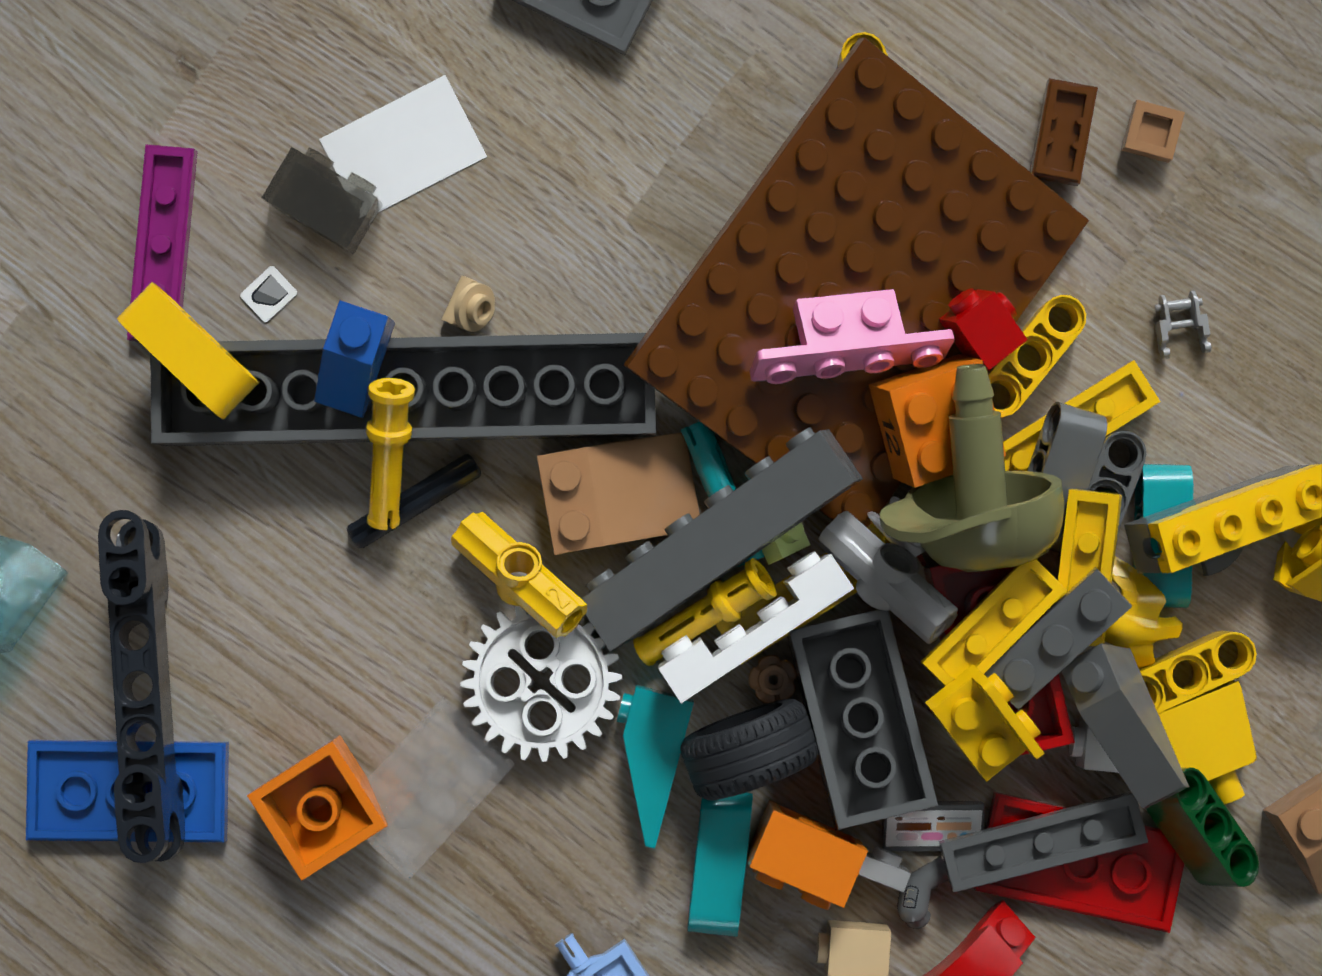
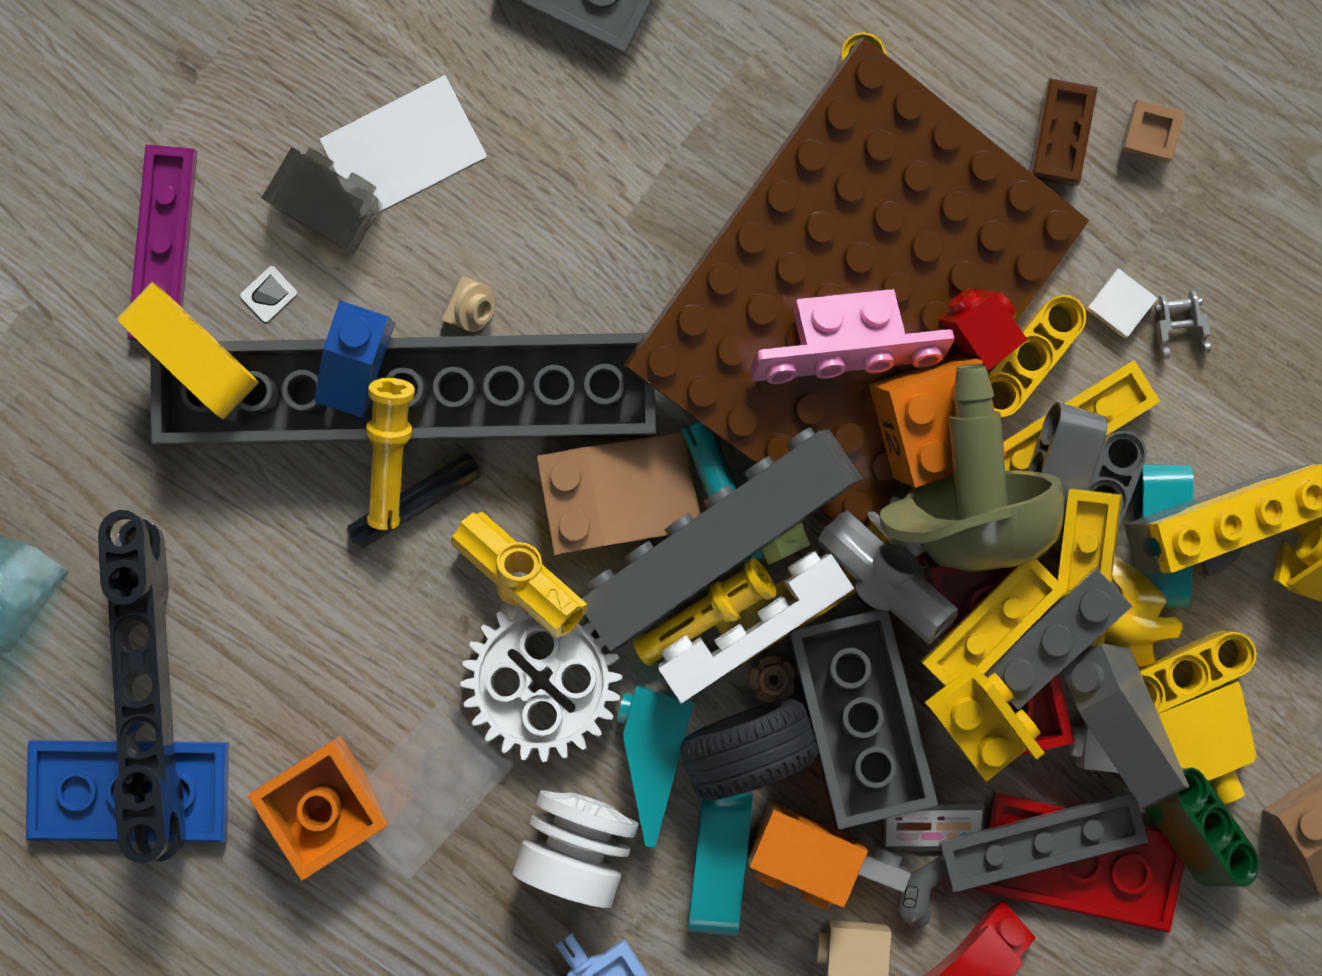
none -> white wheel [512,790,639,908]
none -> white tile [1086,268,1157,339]

